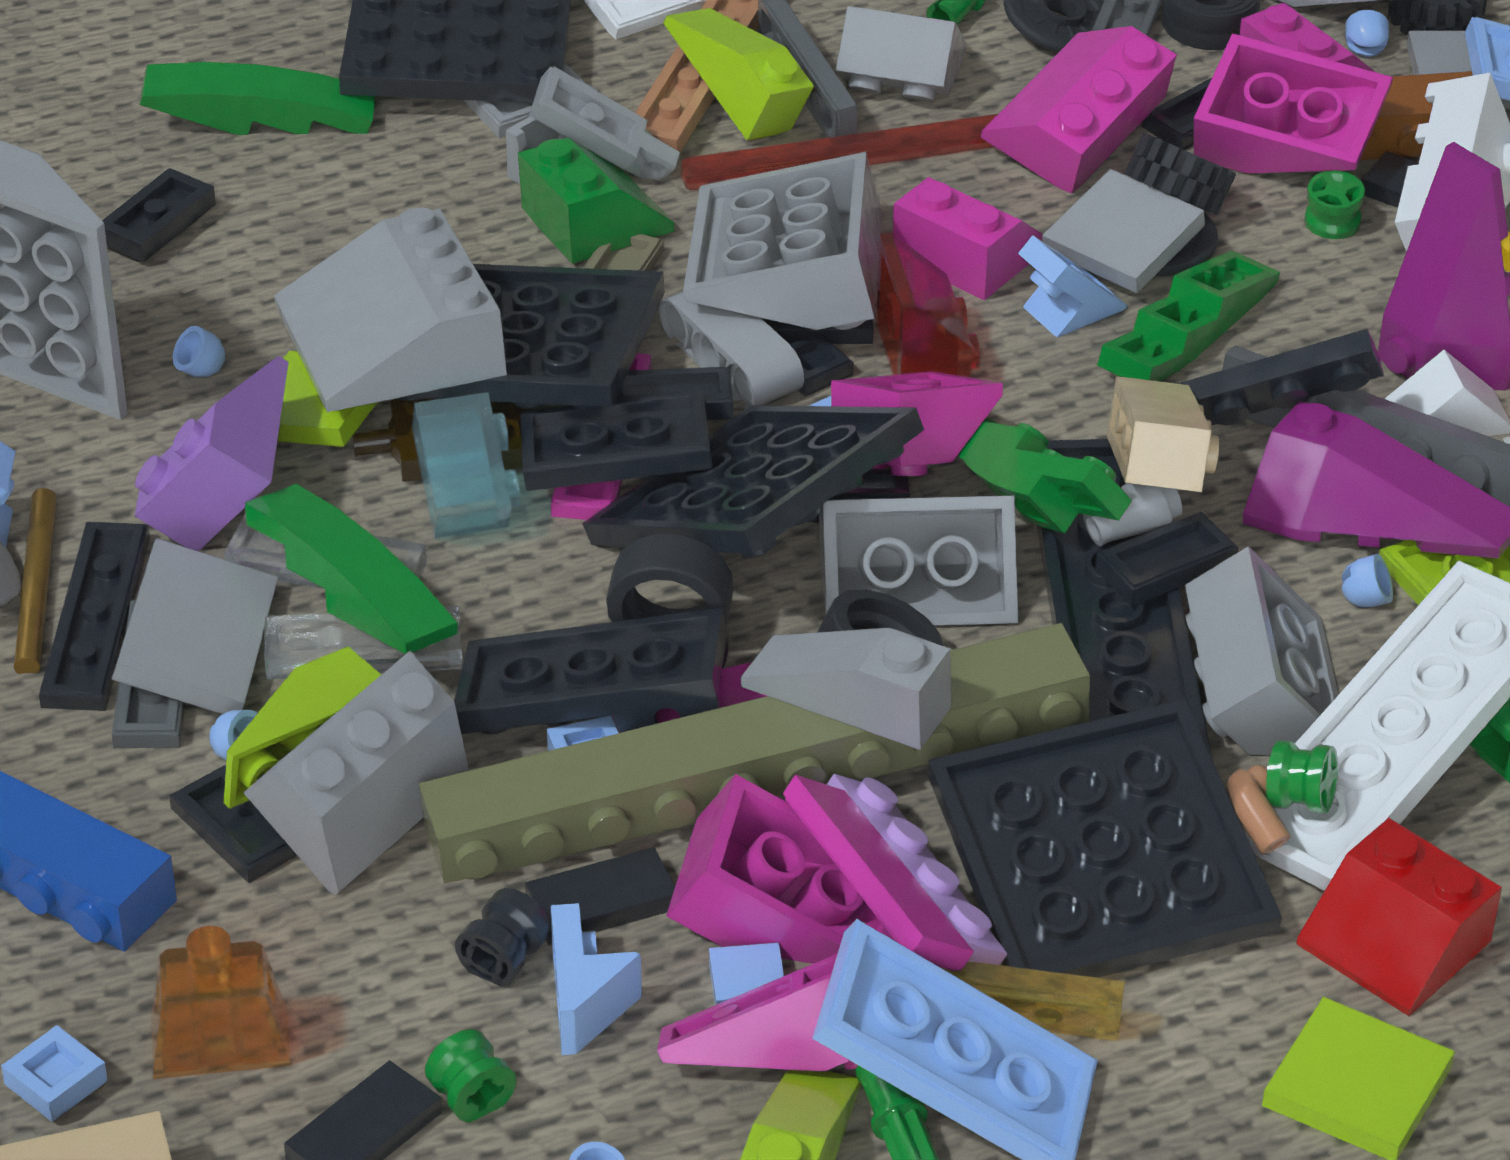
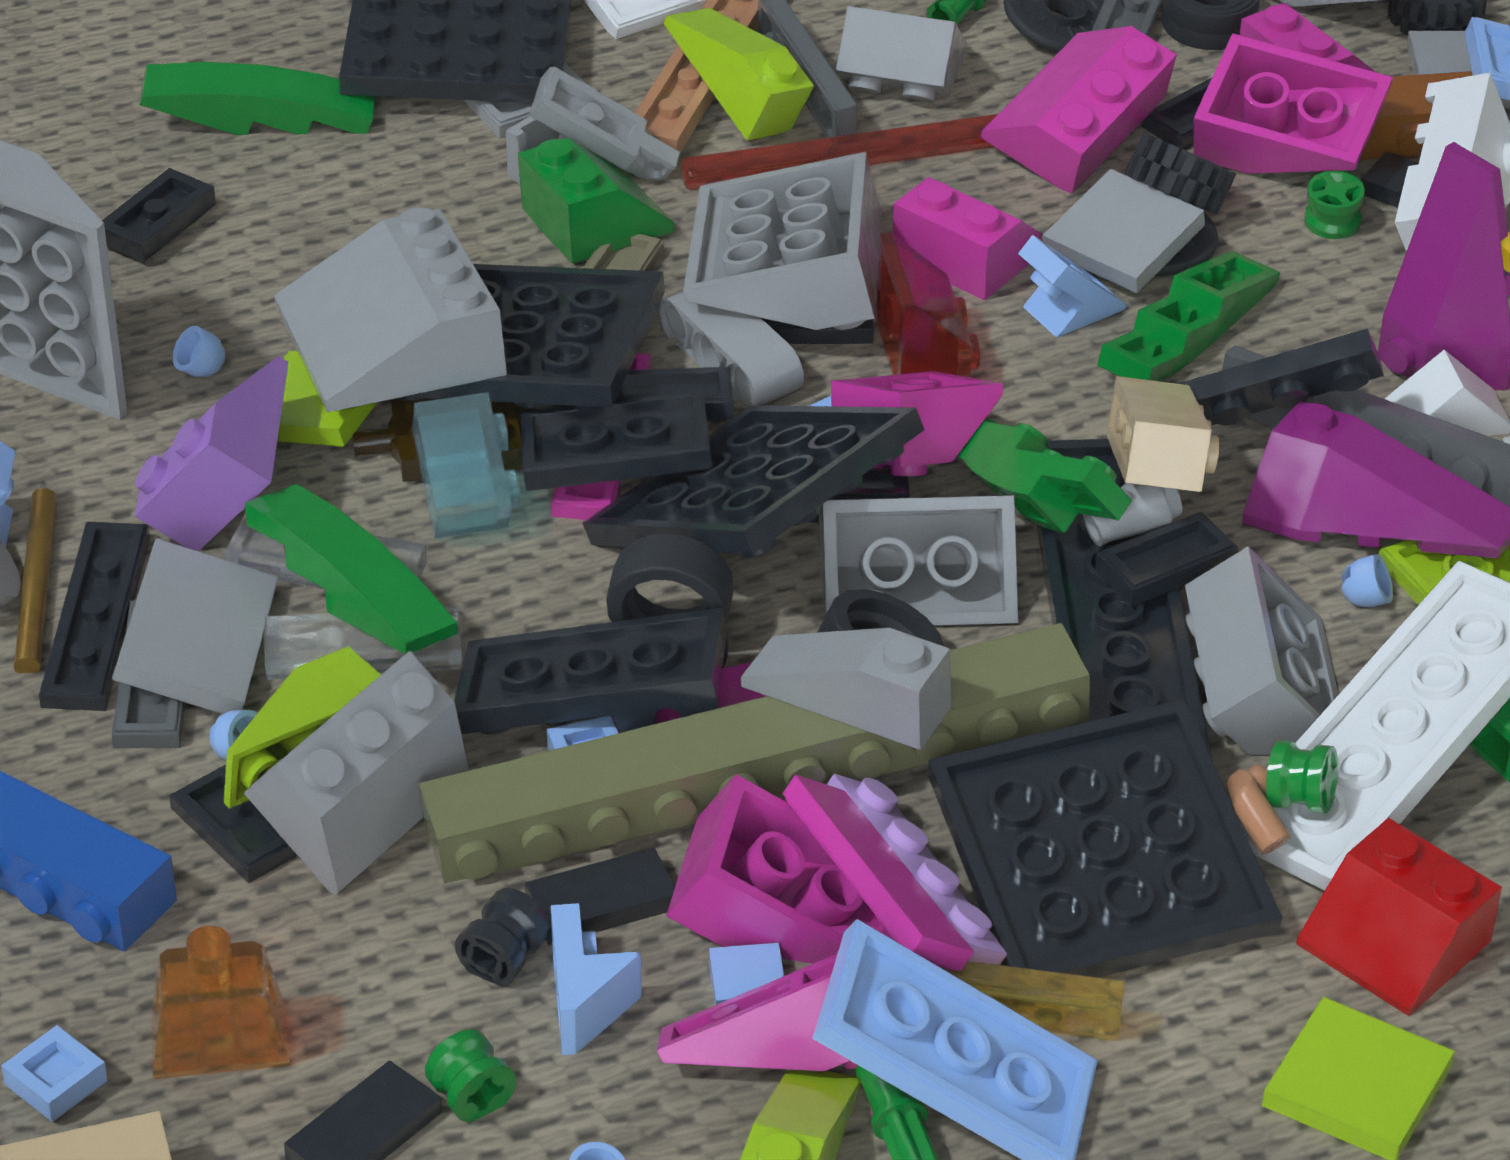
black tile [790,332,854,397] -> none
light blue hinge [1345,10,1389,58] -> none

